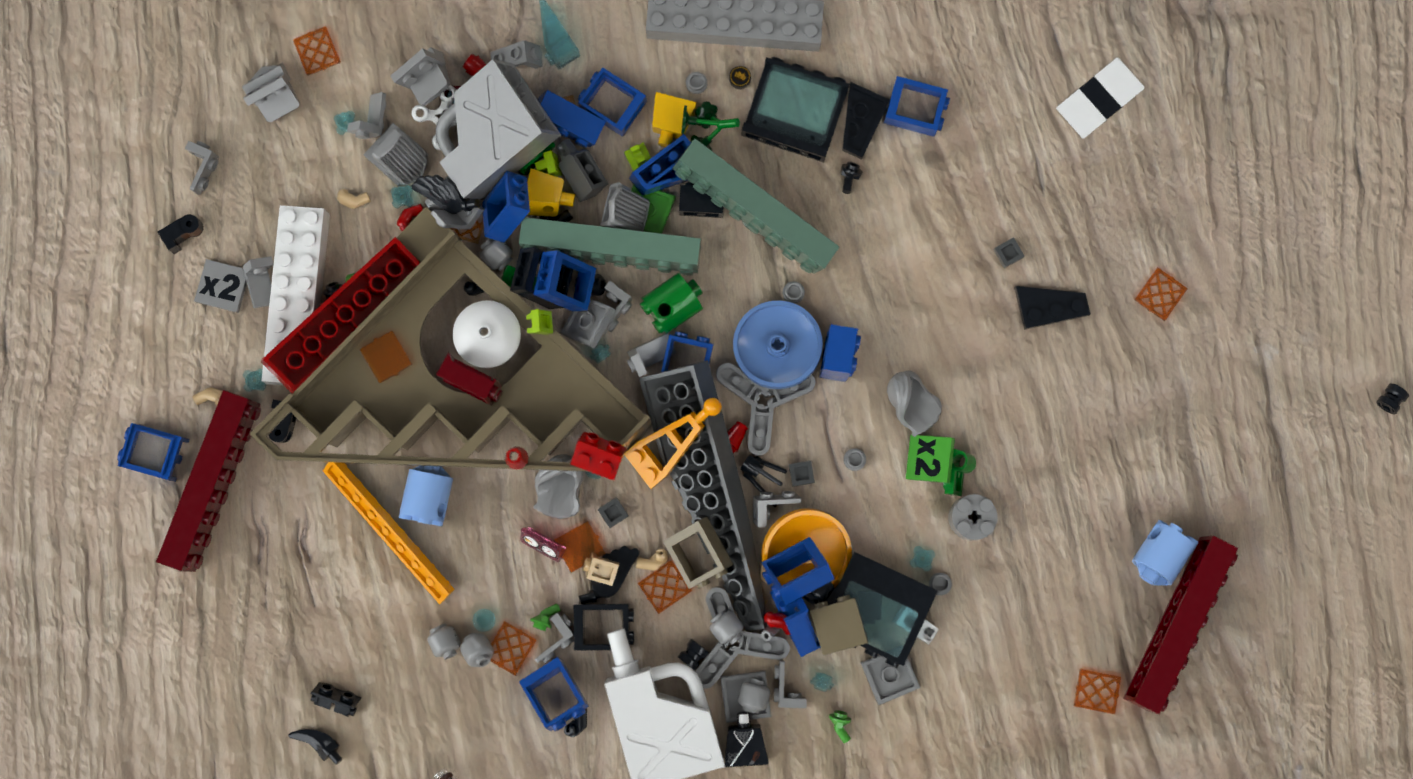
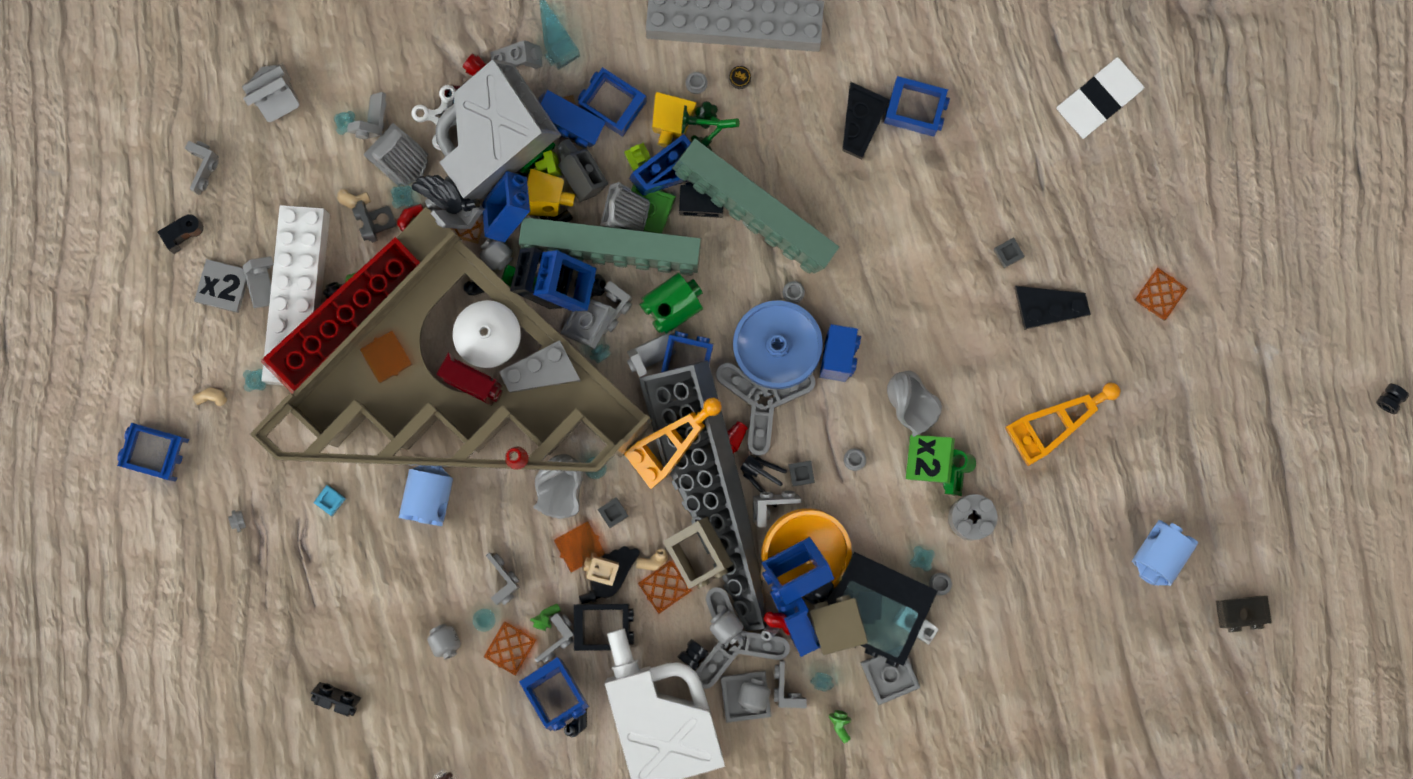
dark red brick [156,390,261,572] -> none
black leg [268,399,297,443] -> none
black bar [288,729,343,765] -> none
clear orange window [293,26,341,76] -> none
light orange plate [323,462,455,604] -> none
light grey piece [391,47,450,106] -> none
light grey head [460,633,494,667] -> none
clear pink slope [520,527,566,562] -> none
lime tile [526,309,553,335] -> none
red bracket [570,432,627,481] -> none
black torso [724,712,769,767] -> none
clear light blue panel [741,57,850,163] -> none
black plate [840,162,862,194] -> none
clear orange window [1073,669,1121,714] -> none
dark red brick [1123,535,1238,715] -> none
none -> light grey plate [228,510,246,532]
none -> medium azure tile [313,485,346,516]
none -> dark grey bracket [352,200,396,243]
none -> light grey bracket [486,552,520,605]
none -> light grey wing [499,340,581,393]
none -> light orange plate [1004,383,1121,466]
none -> clear smoke brick [1216,596,1272,632]

